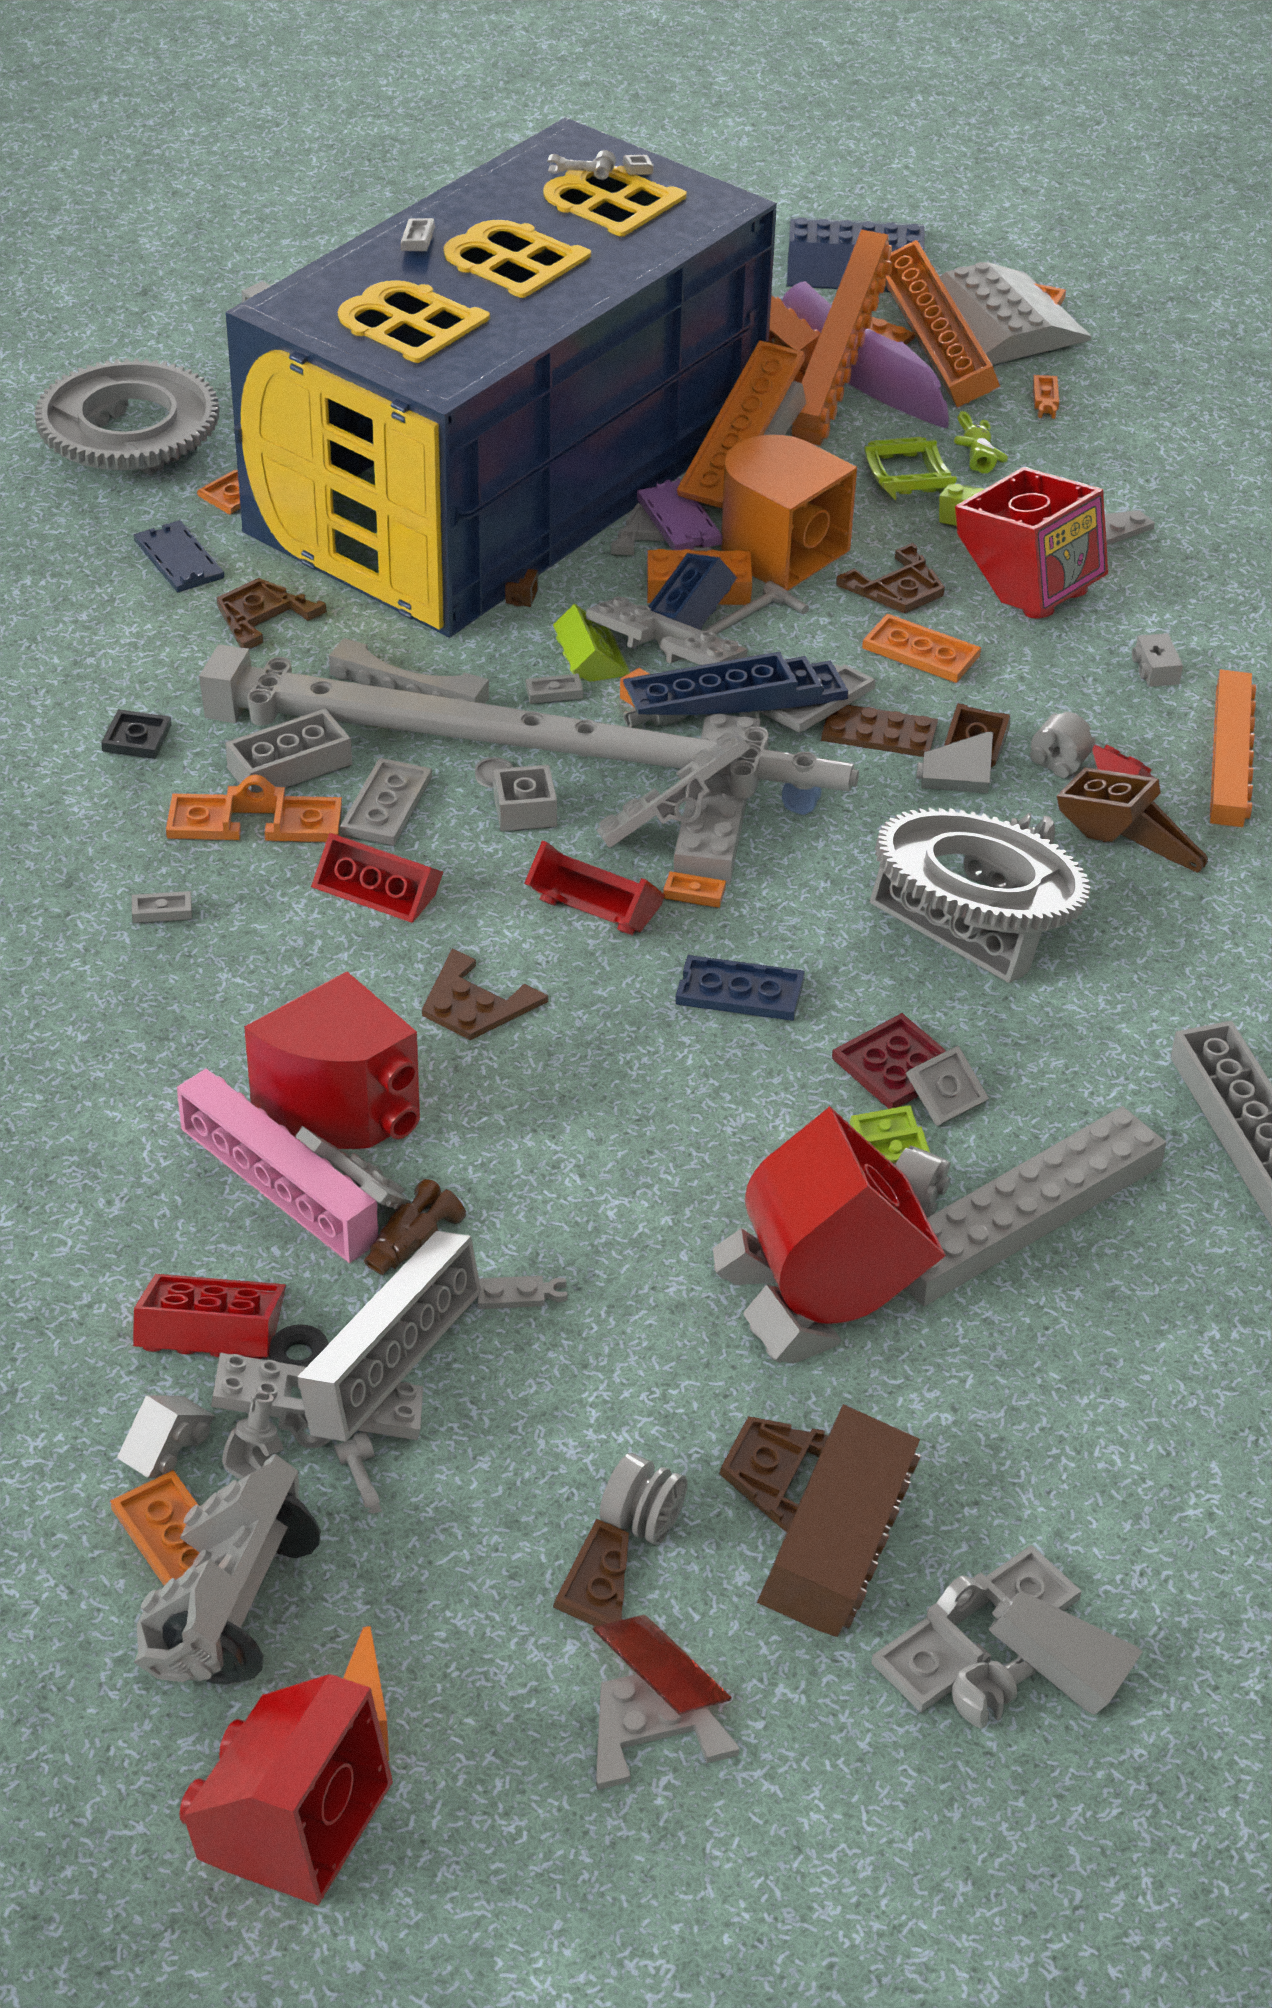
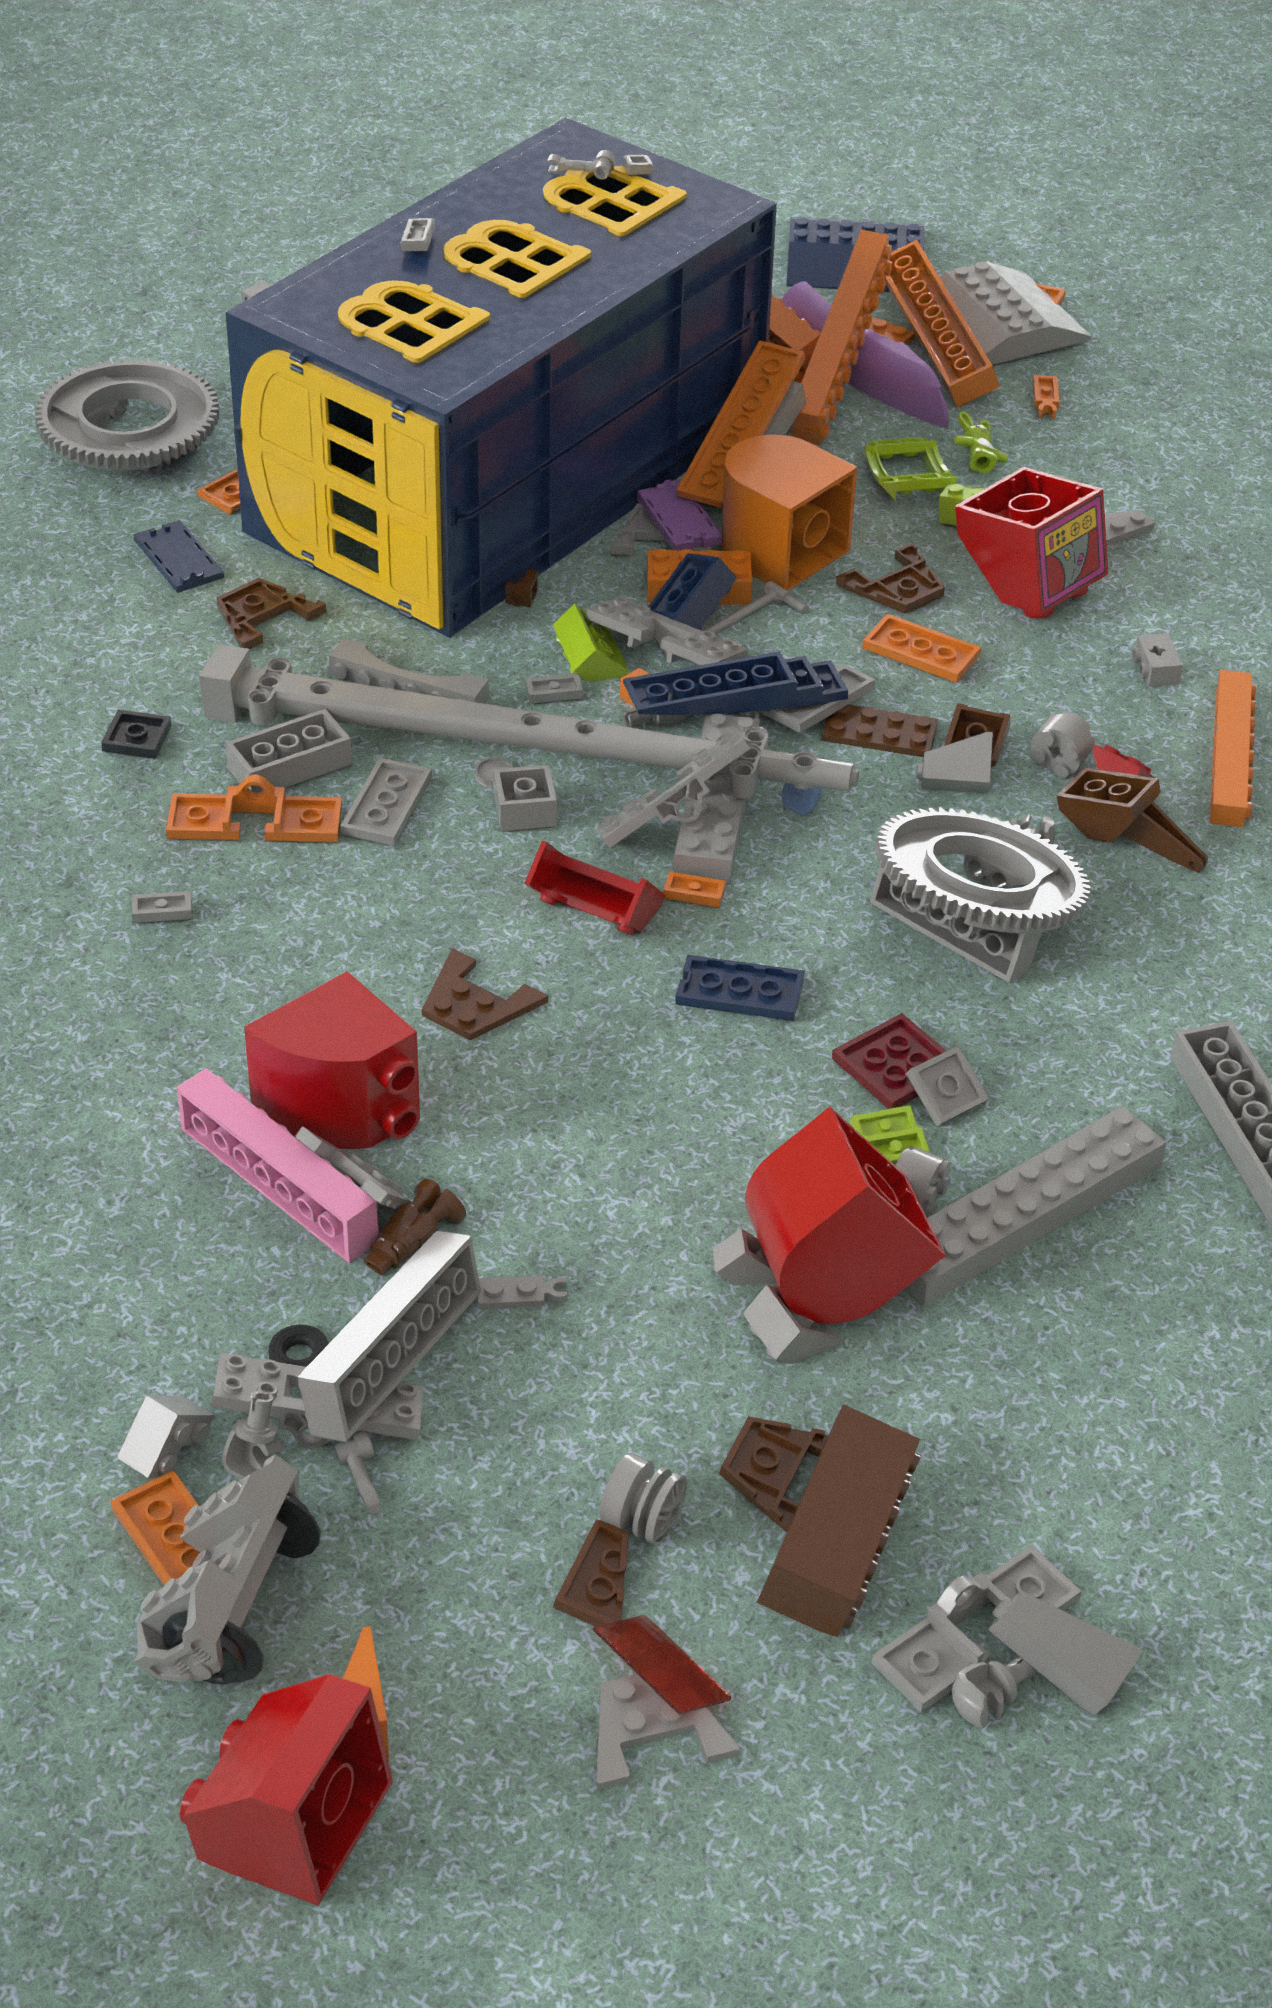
red slope [133,1273,286,1359] -> none
red slope [311,832,443,923] -> none

